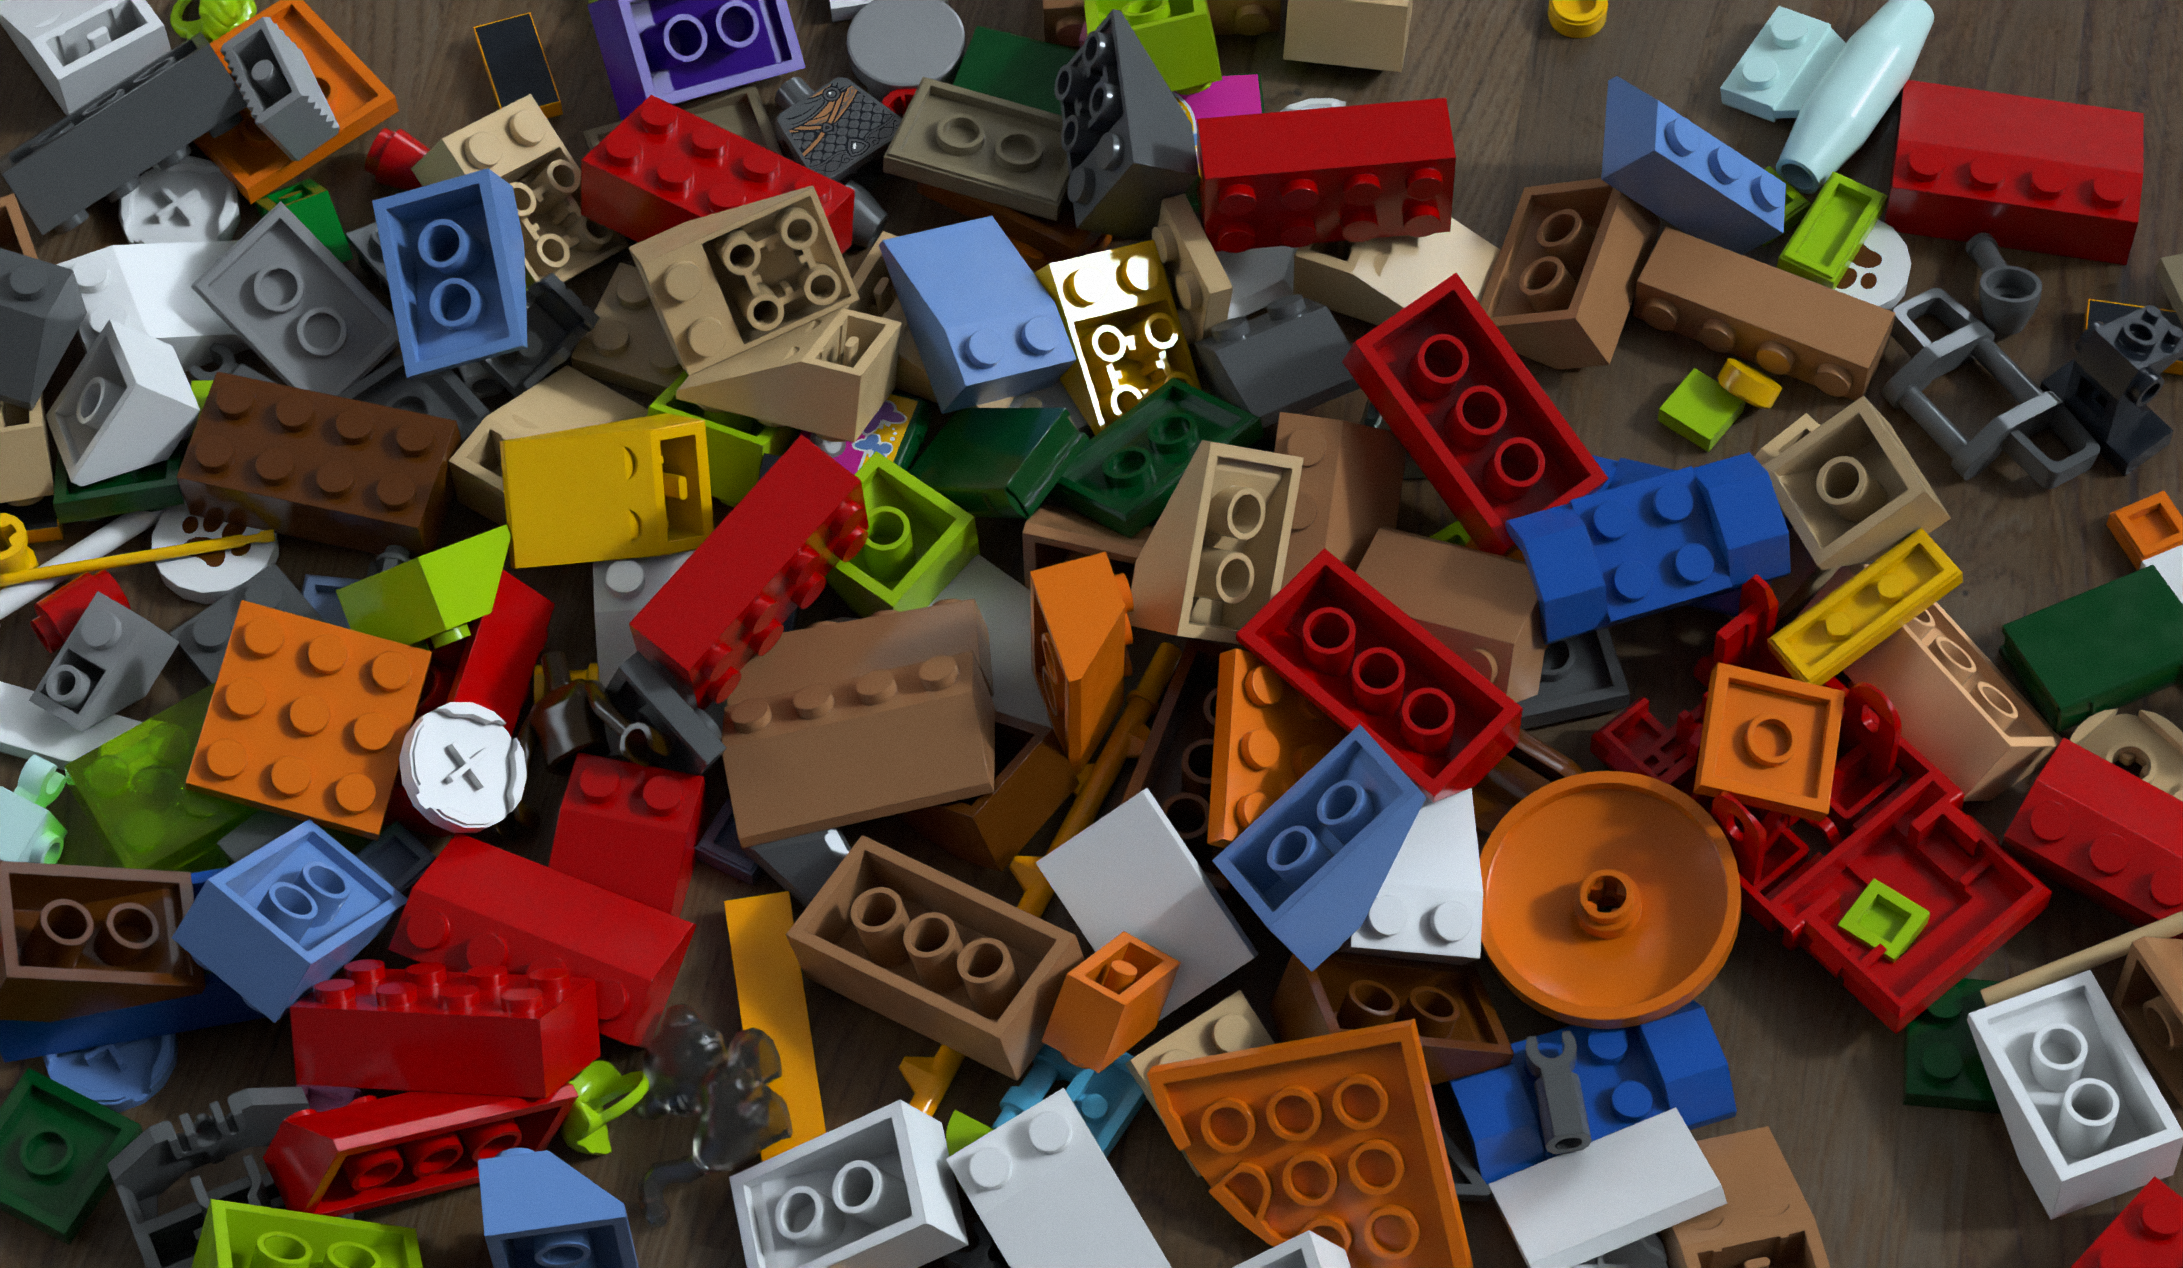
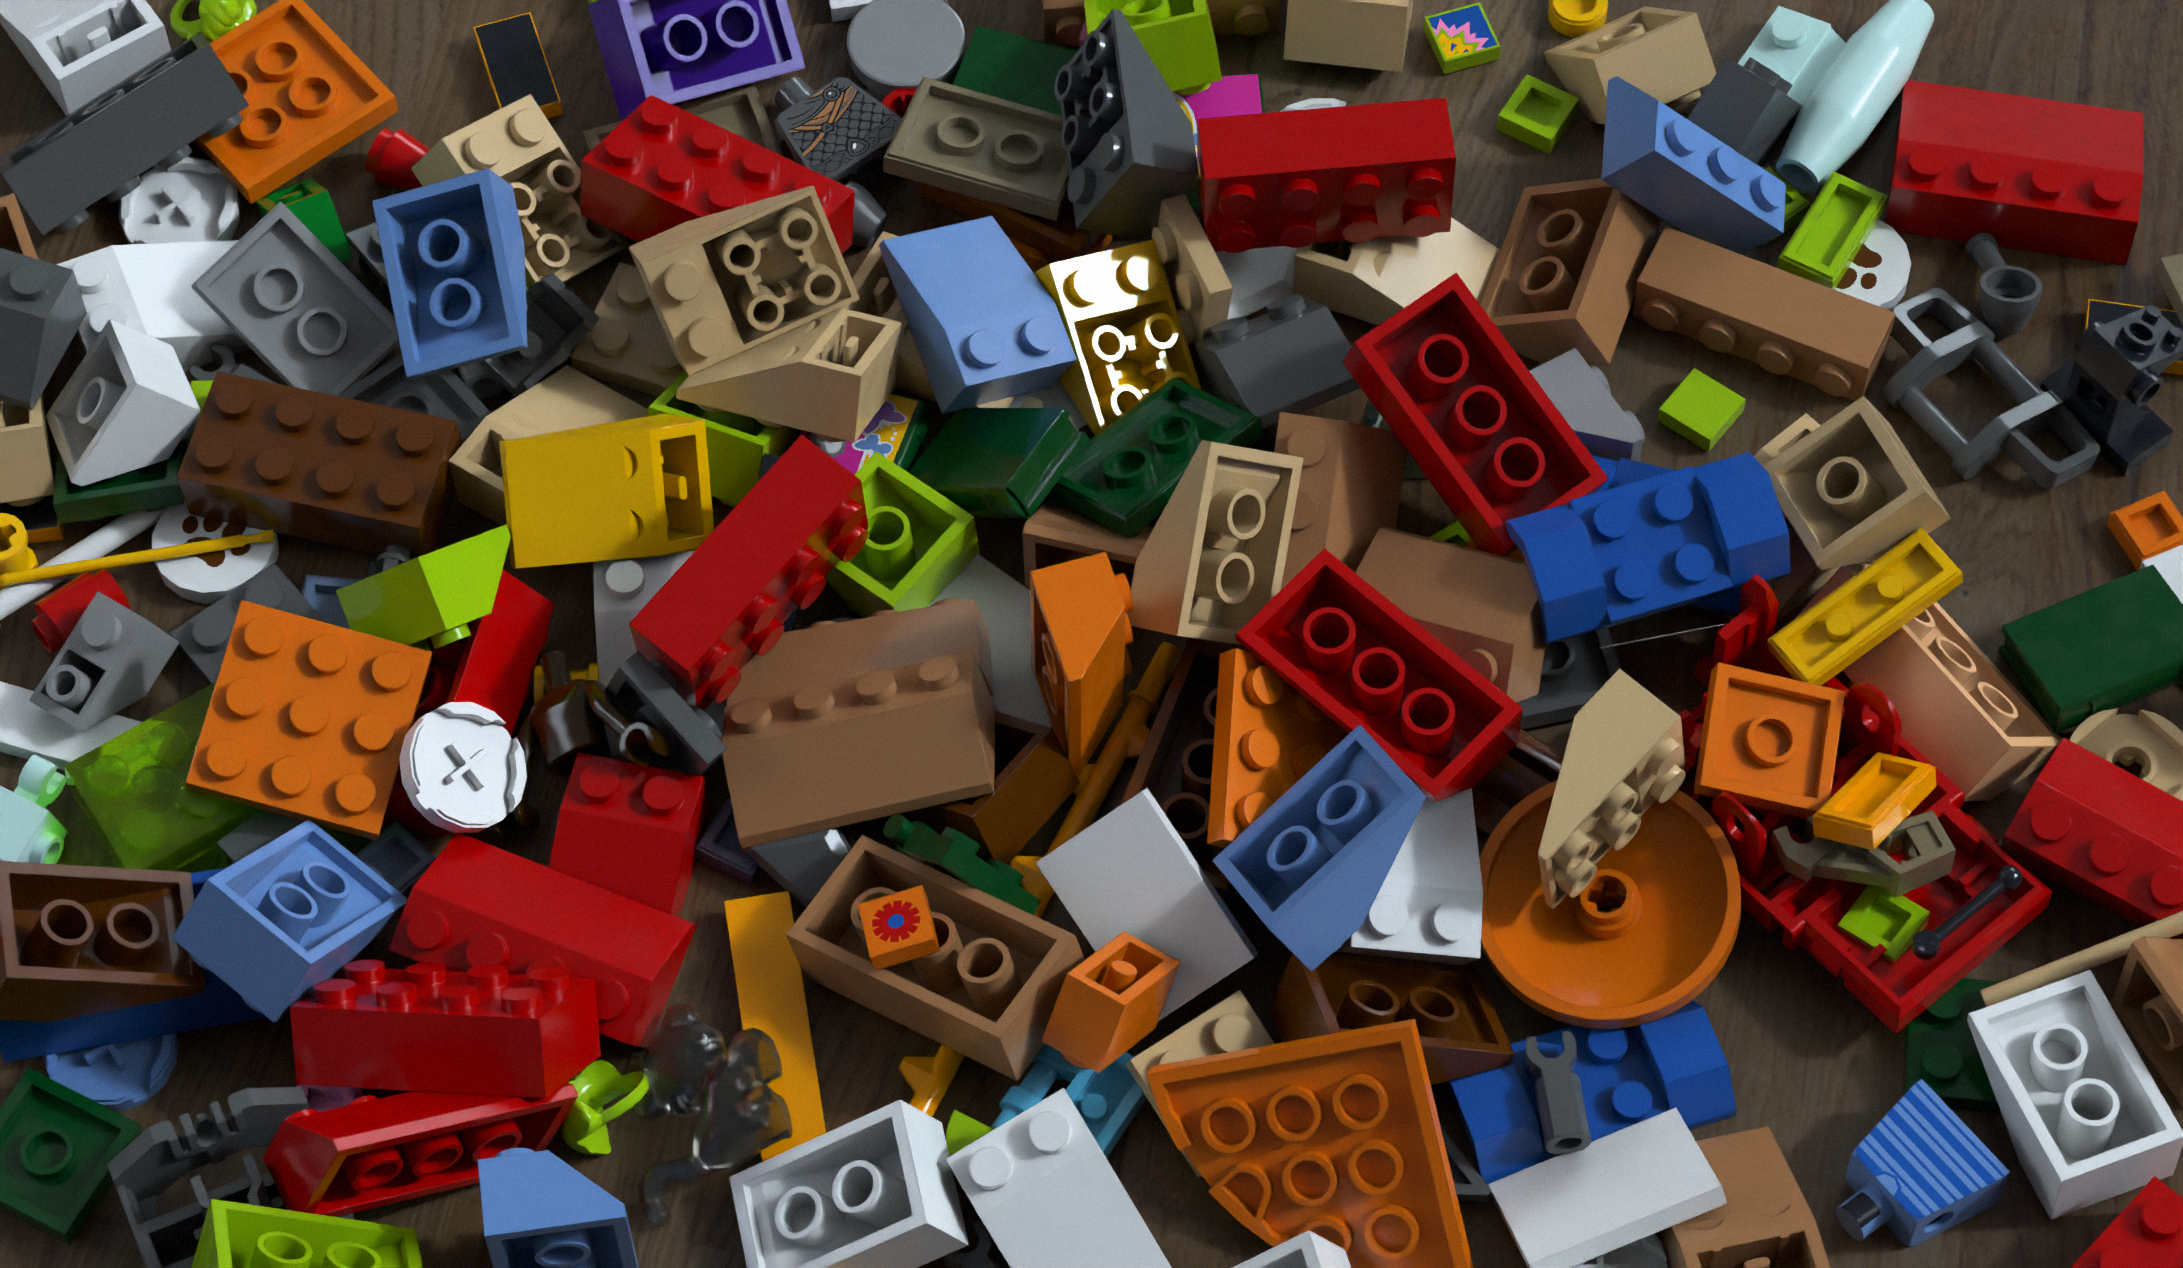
light grey brick [220,17,340,161] -> none
yellow tile [1717,358,1782,410] -> none
none -> orange tile [858,885,940,970]
none -> dark green plate [883,814,1041,915]
none -> tile [1424,2,1501,74]
none -> lime tile [1497,74,1580,154]
none -> light grey slope [1530,348,1645,462]
none -> tan slope [1538,668,1686,909]
none -> tan slope [1544,6,1716,125]
none -> white sticker [1598,623,1728,649]
none -> dark grey brick [1688,57,1802,167]
none -> dark tan piece [1771,810,1956,897]
none -> light orange tile [1813,752,1937,851]
none -> medium blue torso [1836,1079,2010,1247]
none -> black hinge [1912,865,2022,960]

